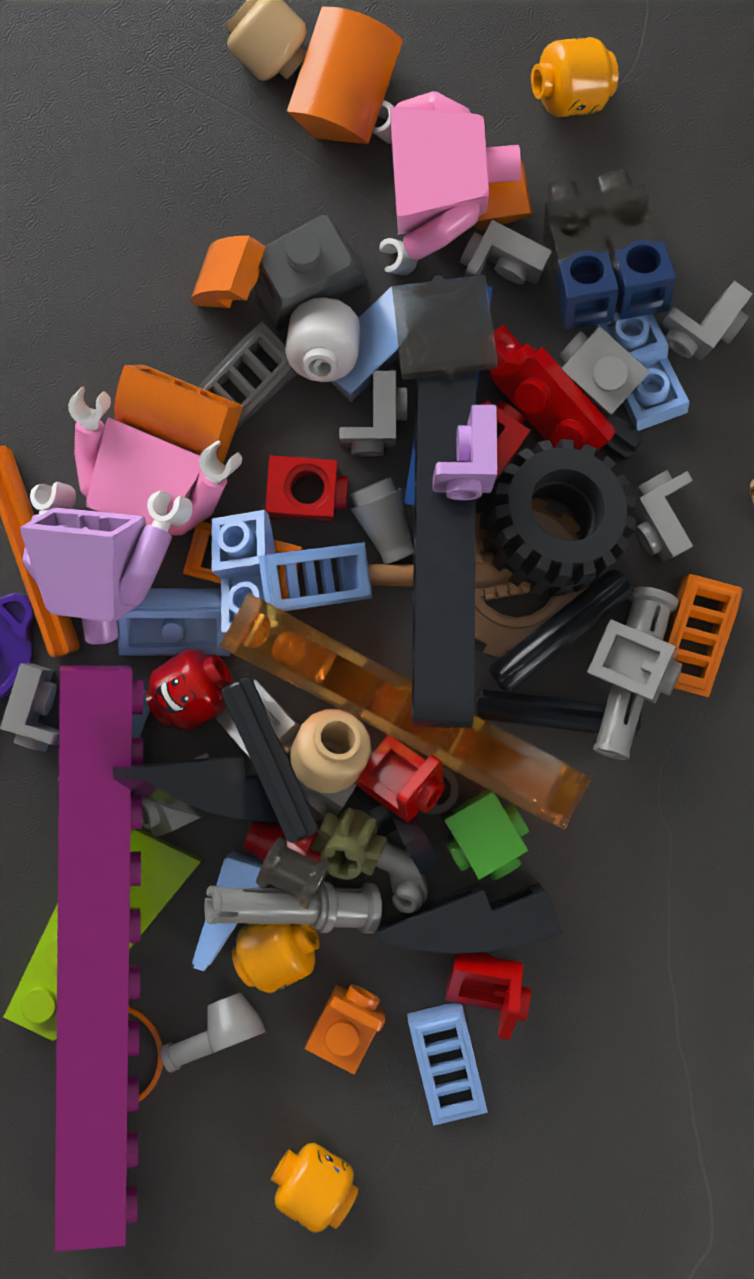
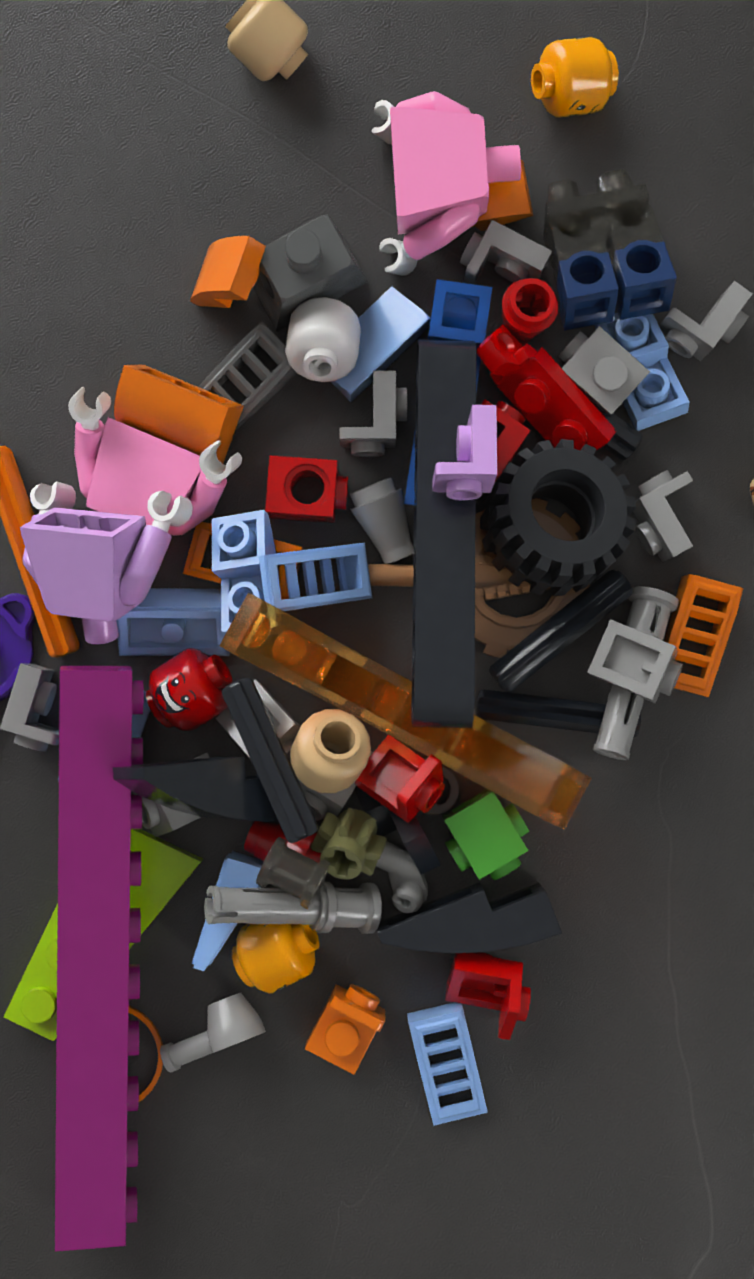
light orange head [271,1142,359,1233] -> none
orange brick [287,7,403,144] -> none
clear smoke piece [392,275,498,380] -> none
none -> red cone [502,278,558,345]

